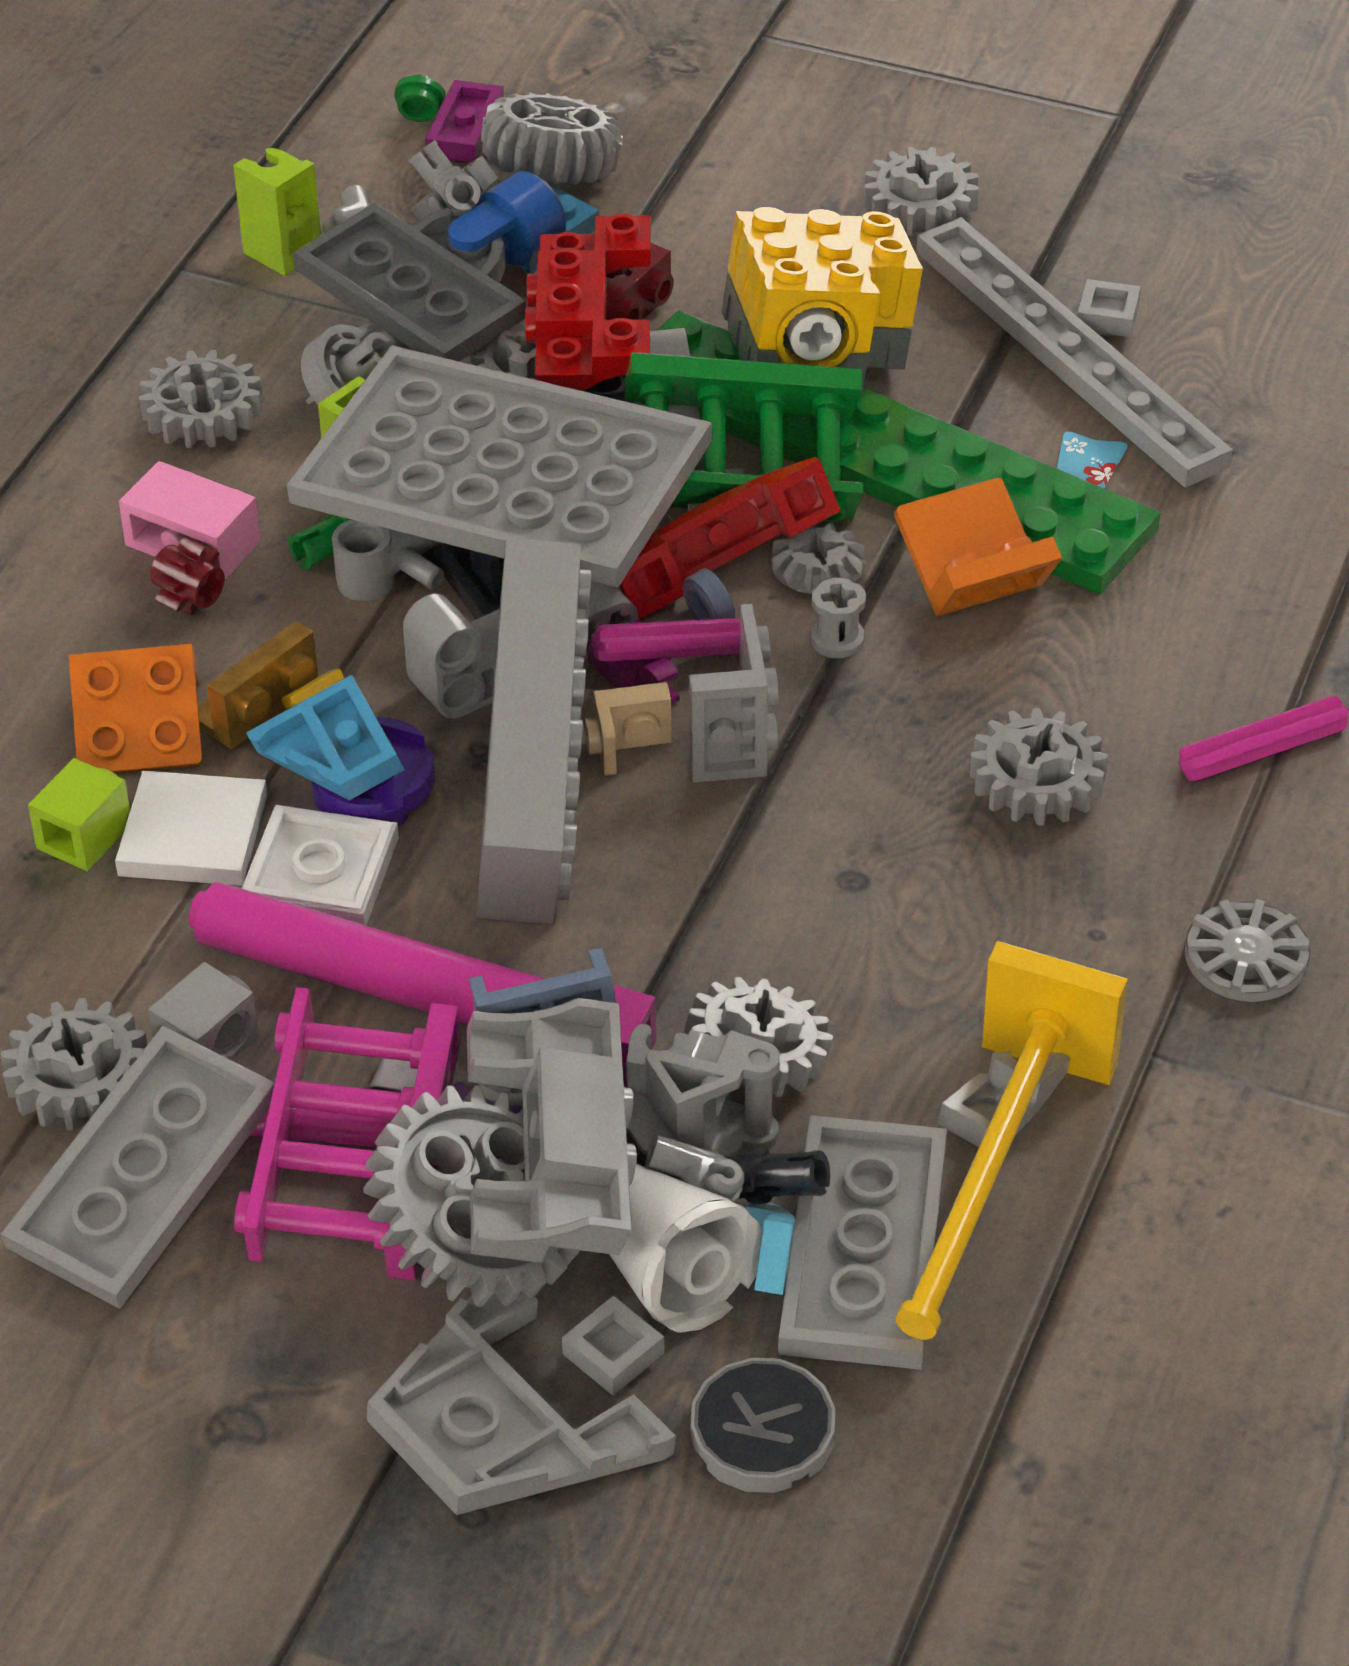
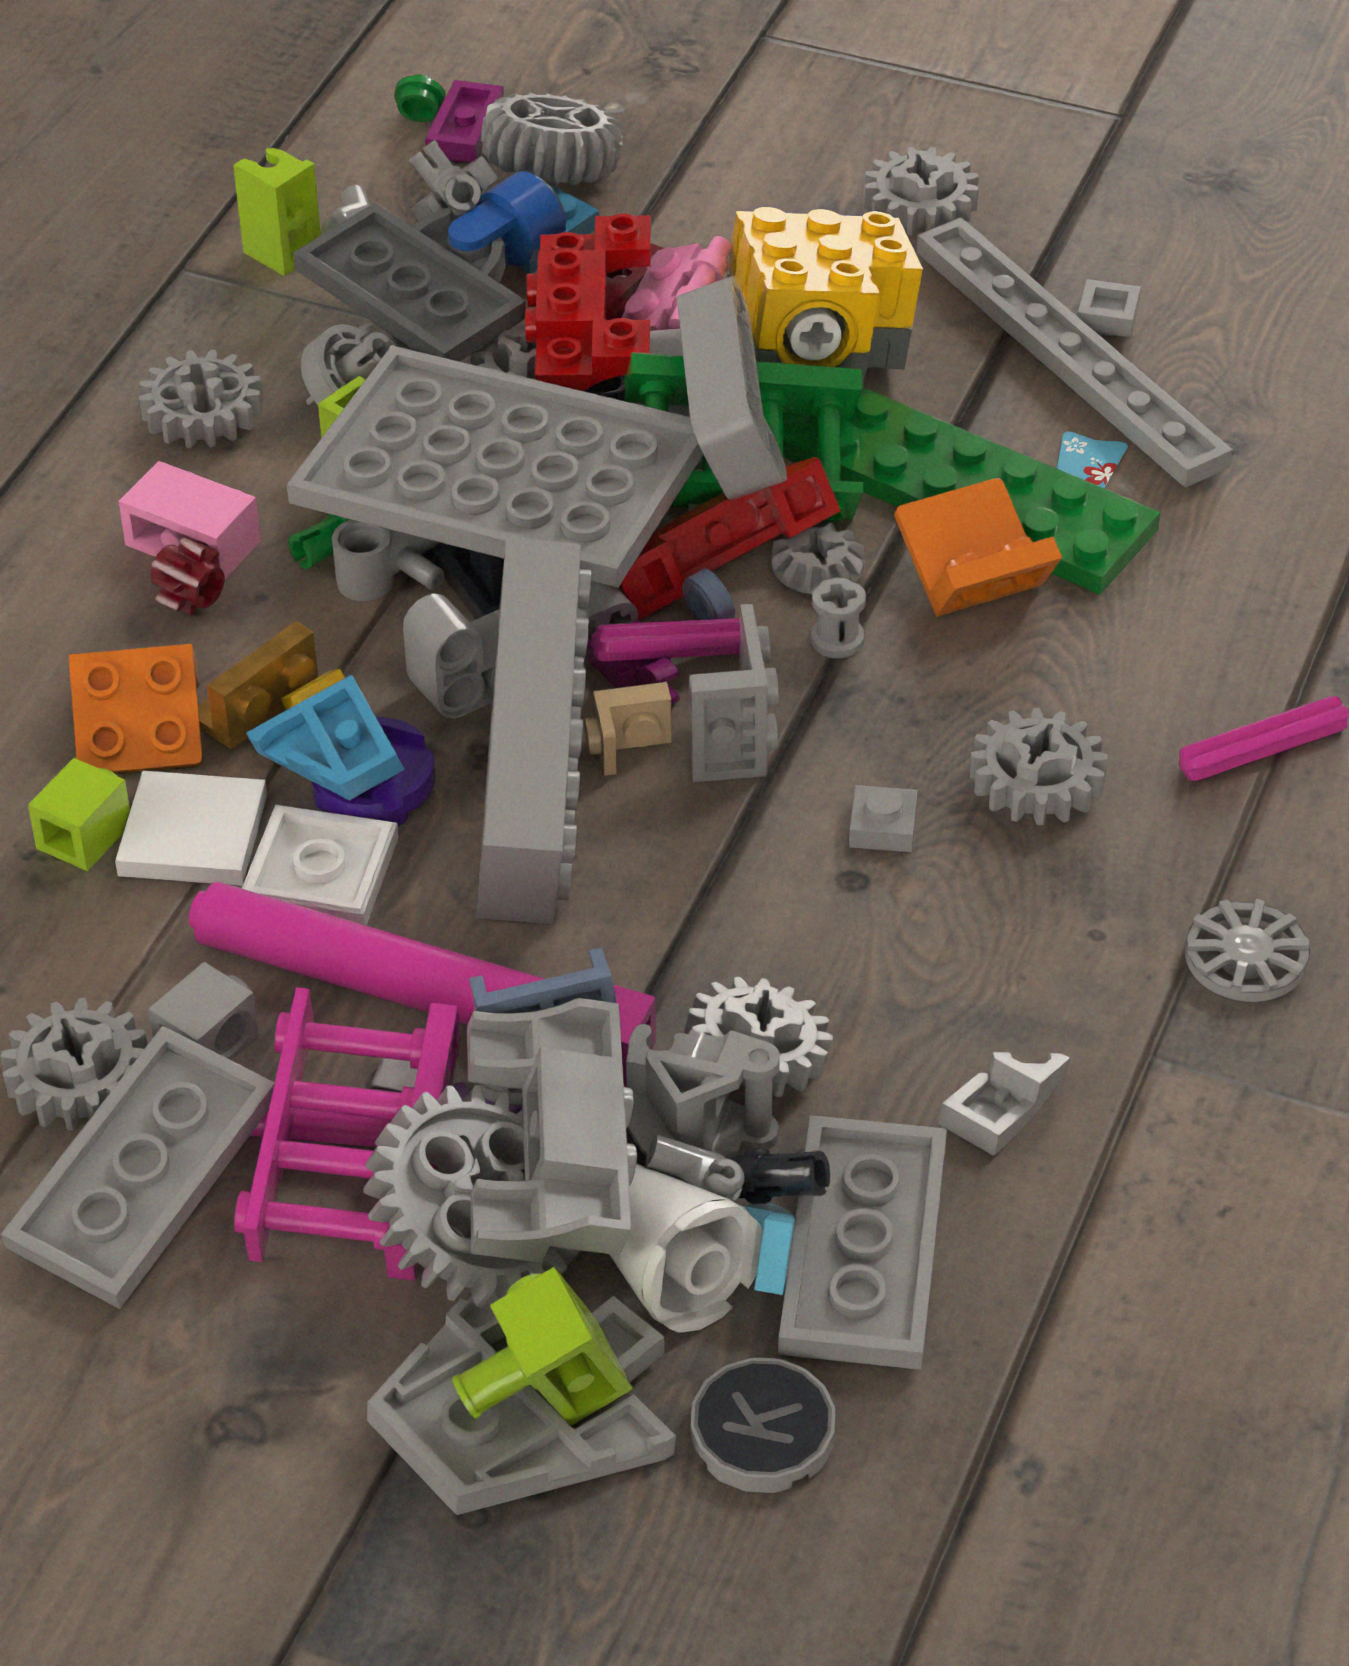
yellow tile [895,941,1128,1340] -> none
none -> lime brick [451,1267,633,1426]
none -> bright pink plate [622,236,732,331]
none -> light grey beam [677,276,787,501]
none -> light grey plate [849,785,918,852]

